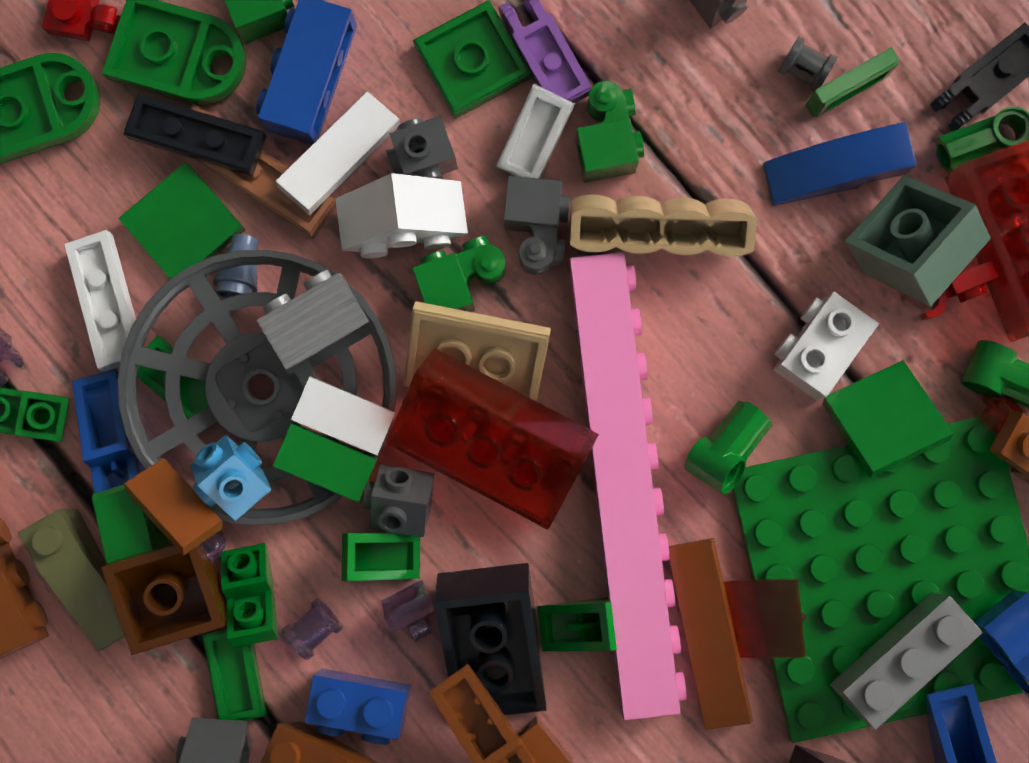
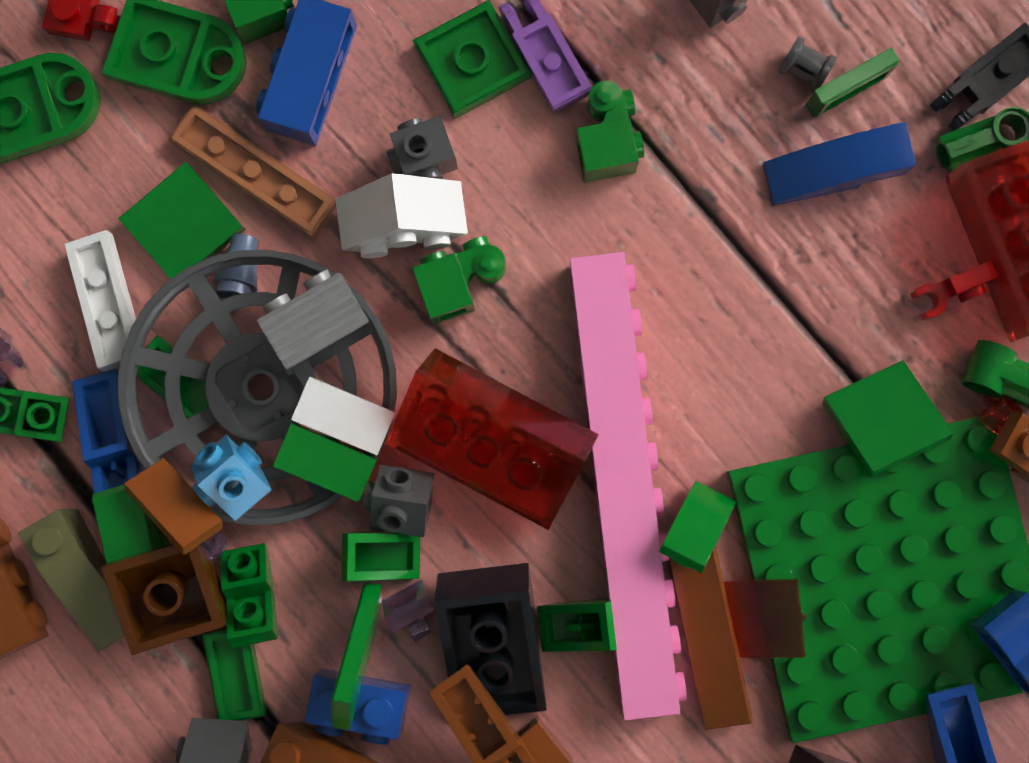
black tile [123,93,267,177] -> none
white tile [276,91,400,216] -> none
clear purple bush [281,598,343,660] -> none
tan tile [403,301,551,413] -> none
white tile [496,84,575,179] -> none
dark grey brick [504,176,570,275] -> none
tan brick [570,194,757,257] -> none
green piece [684,401,772,495] -> none
white brick [773,292,879,401] -> none
light grey brick [829,592,983,730] -> none
sand green brick [845,175,991,307] -> none
none -> green tile [331,582,382,730]
none -> green slope [659,481,736,574]

